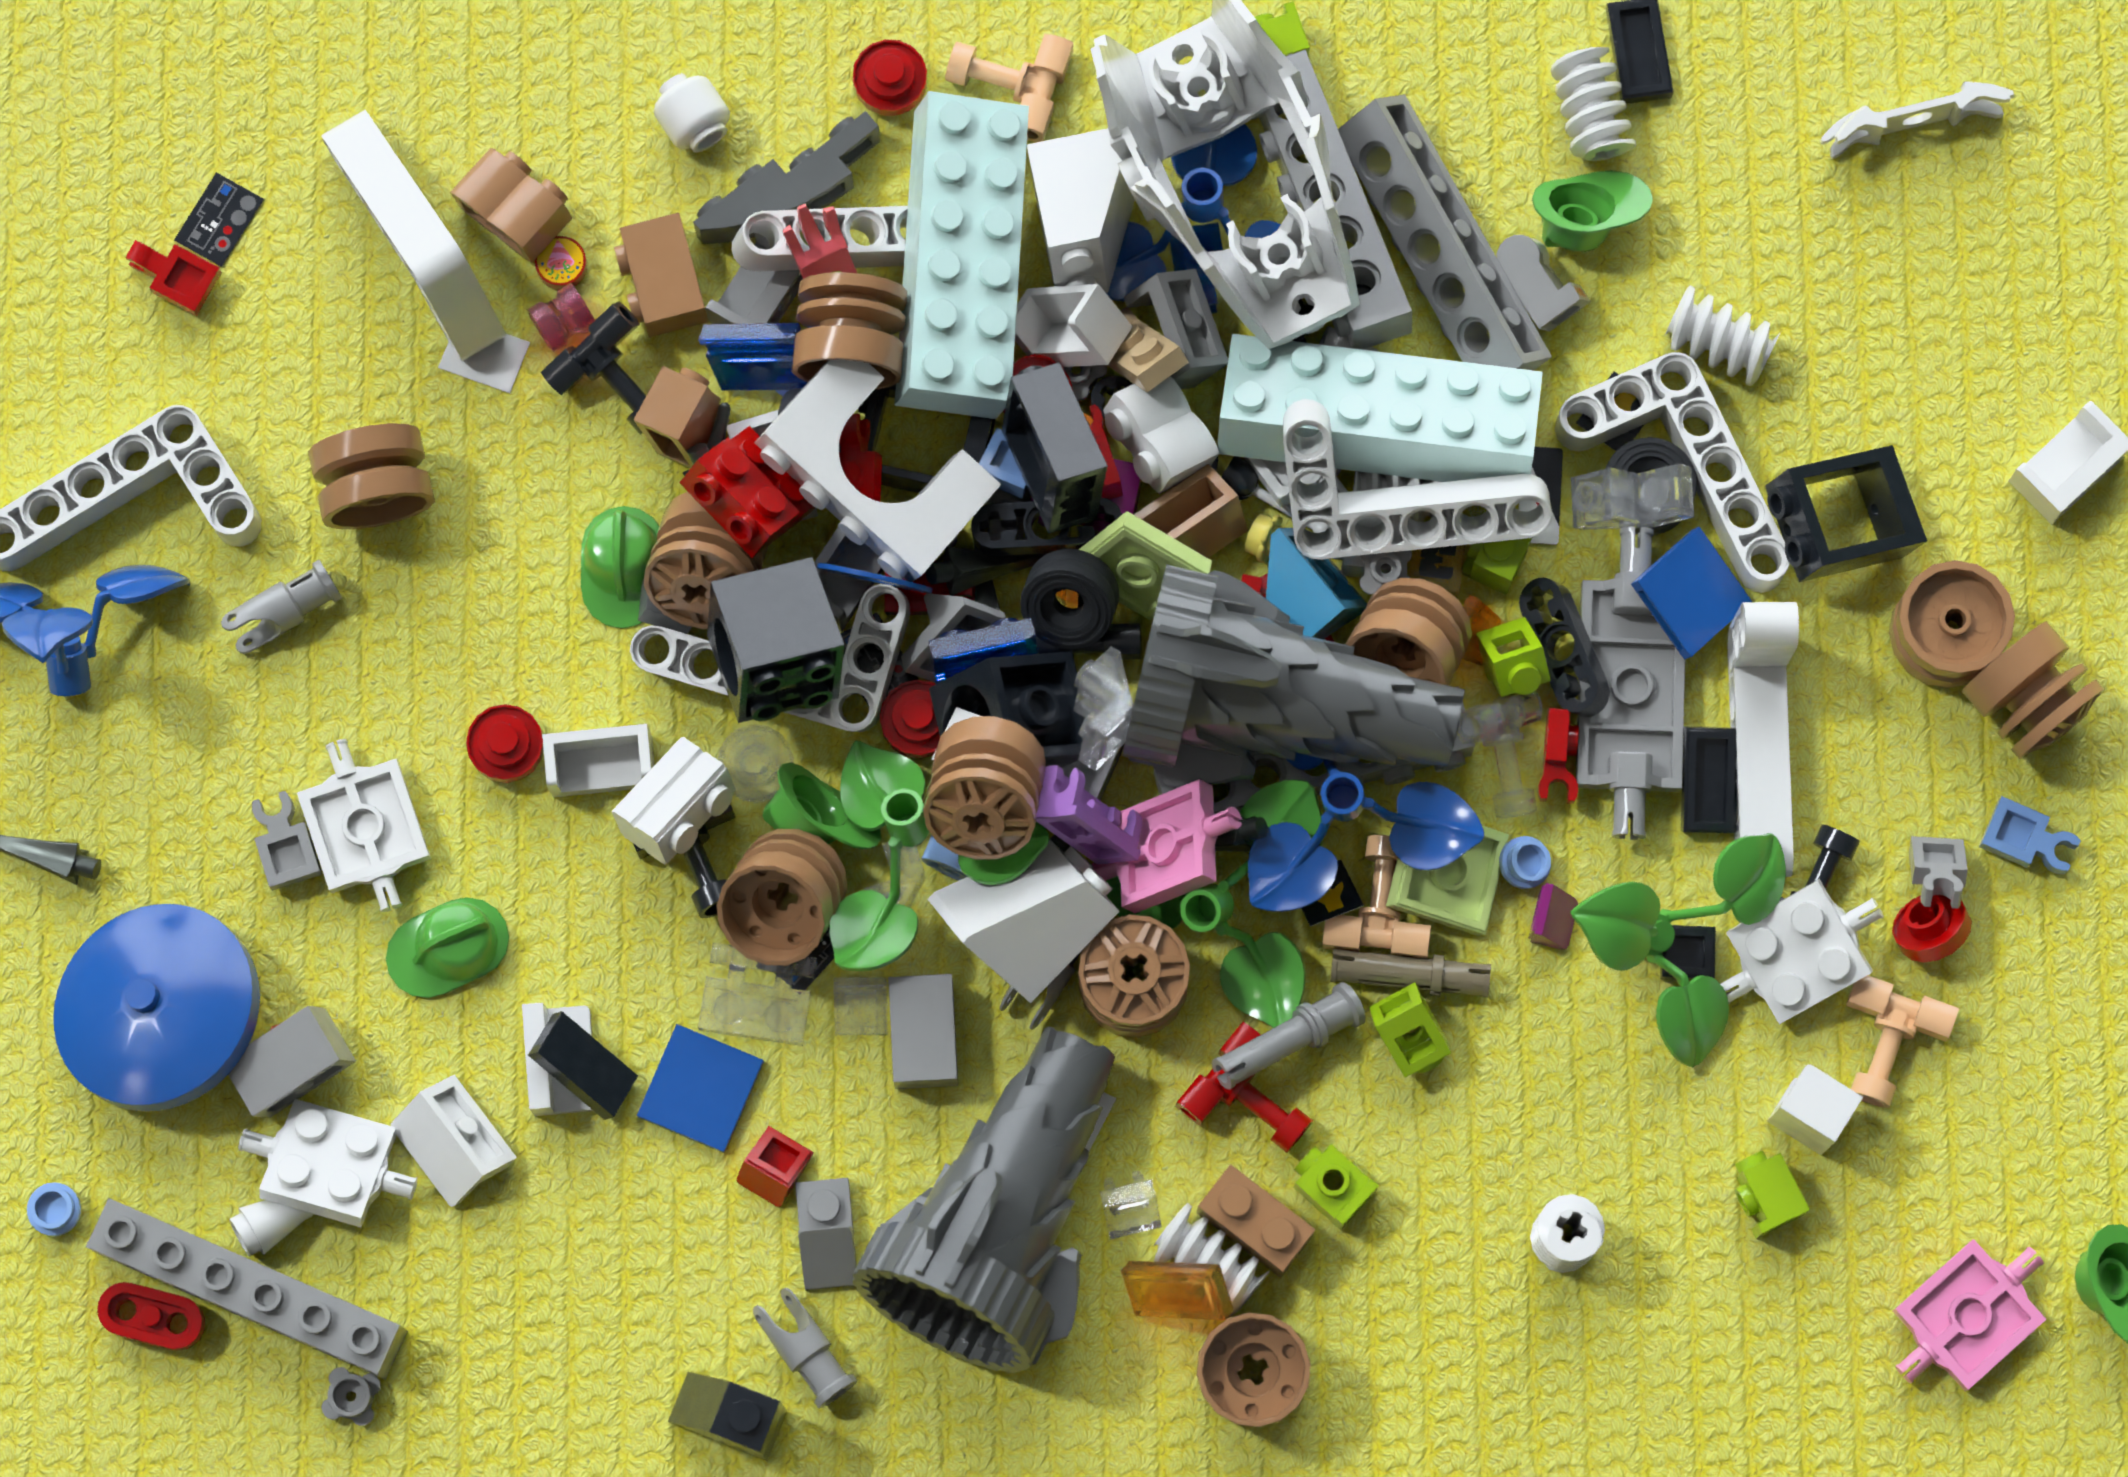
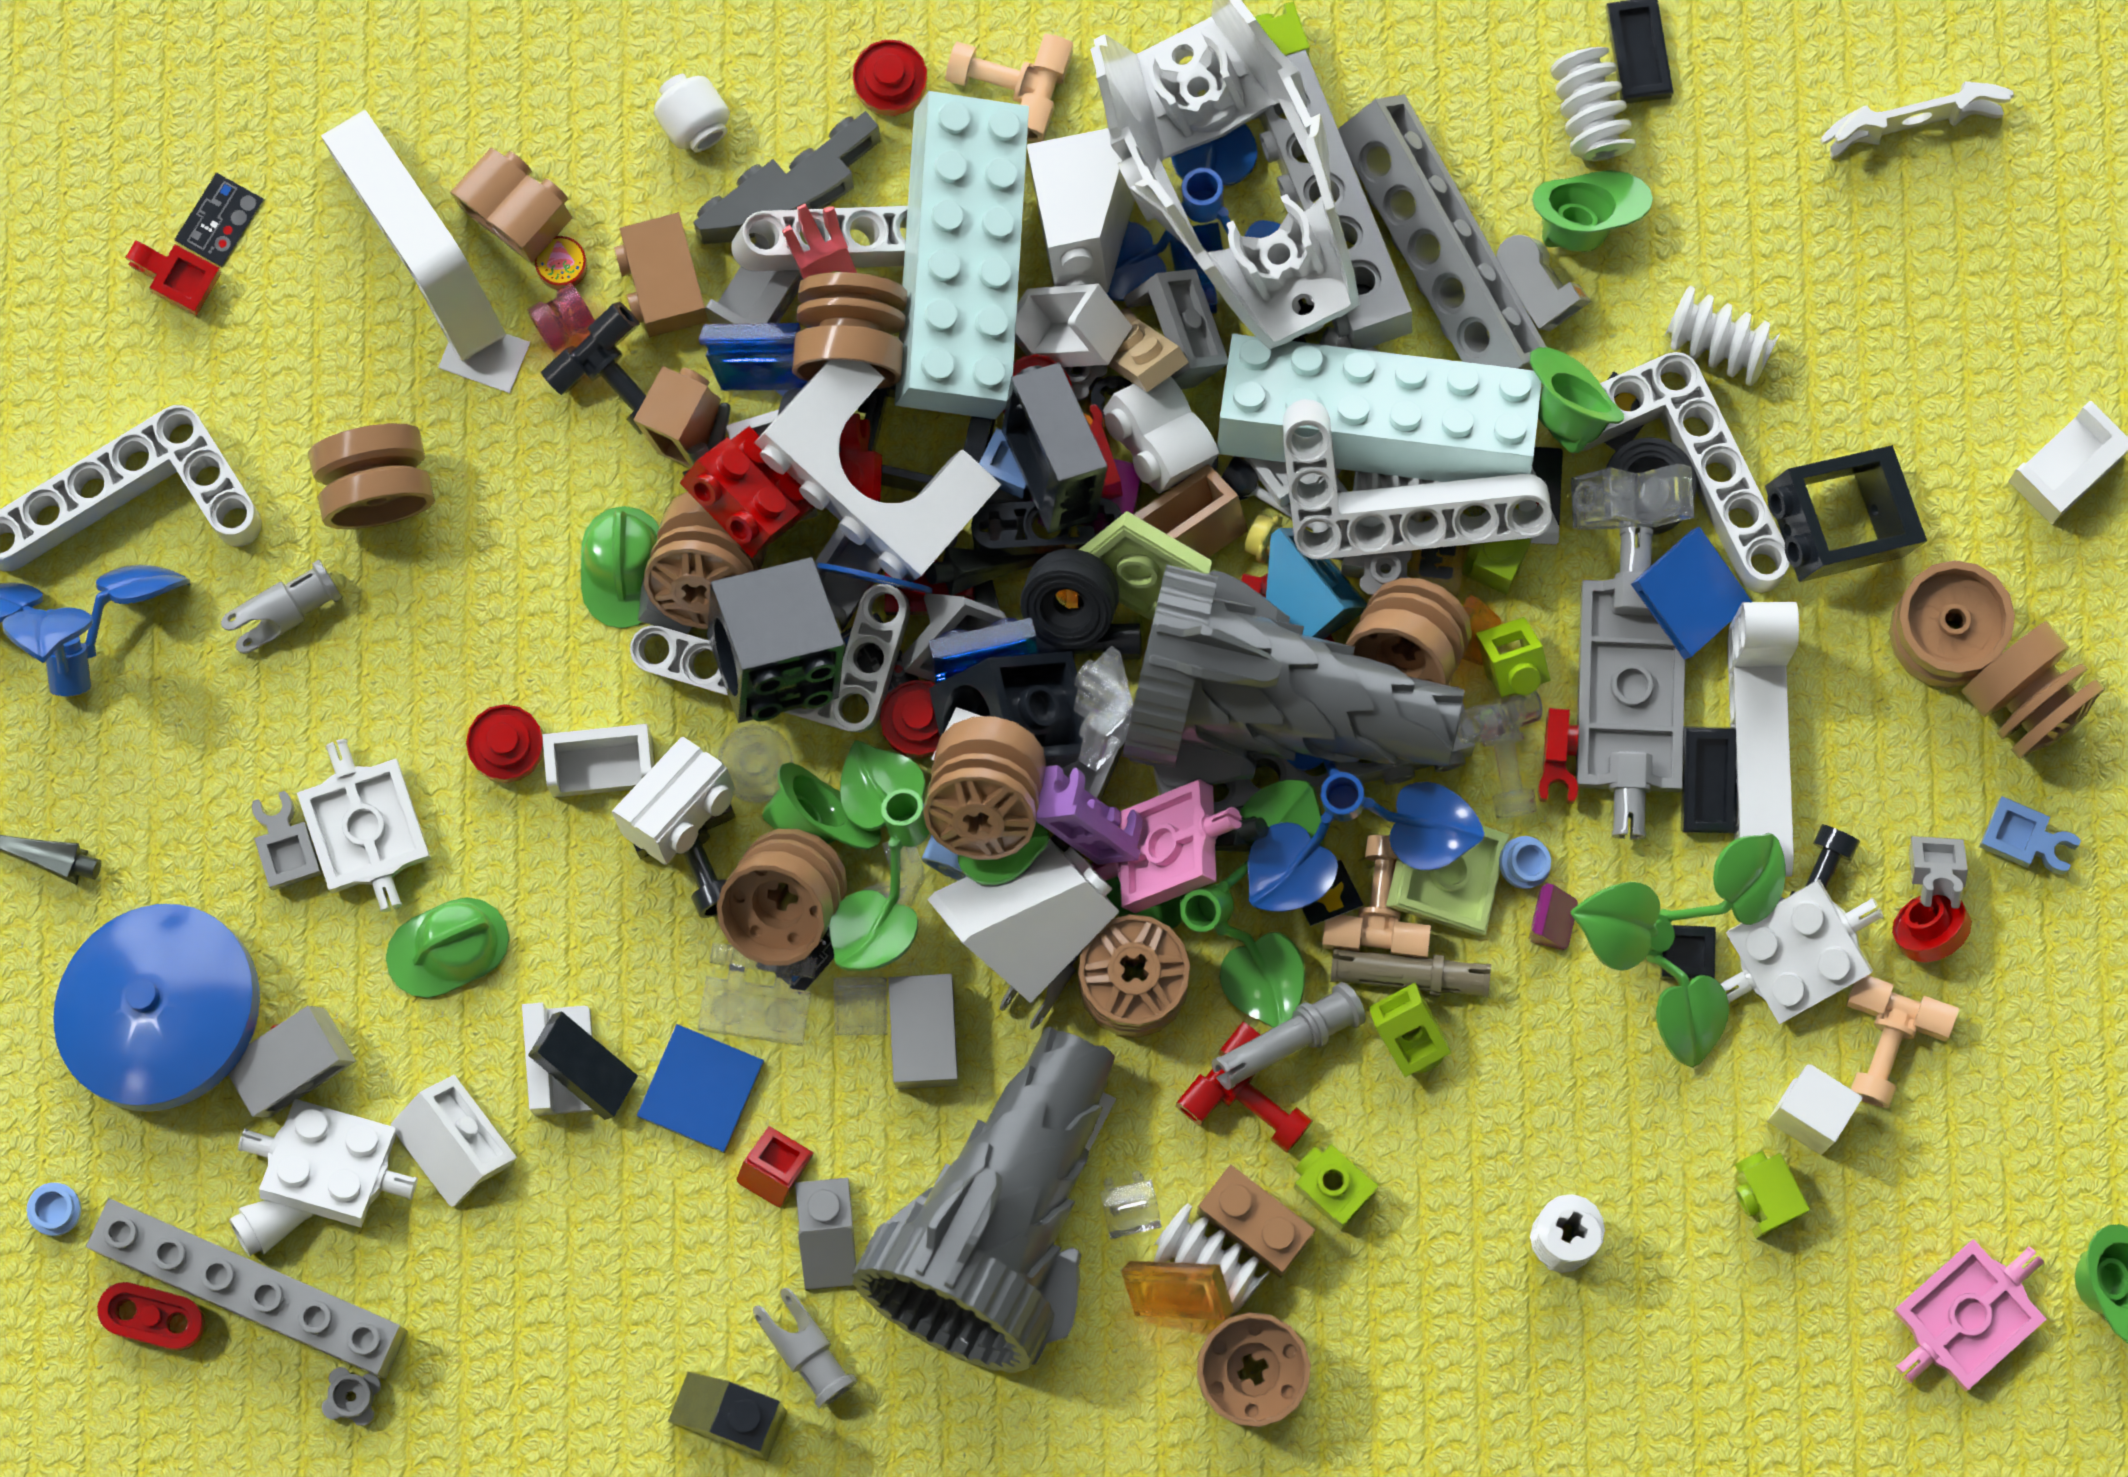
black beam [1519,577,1610,717] -> none
none -> bright green piece [1530,347,1624,453]

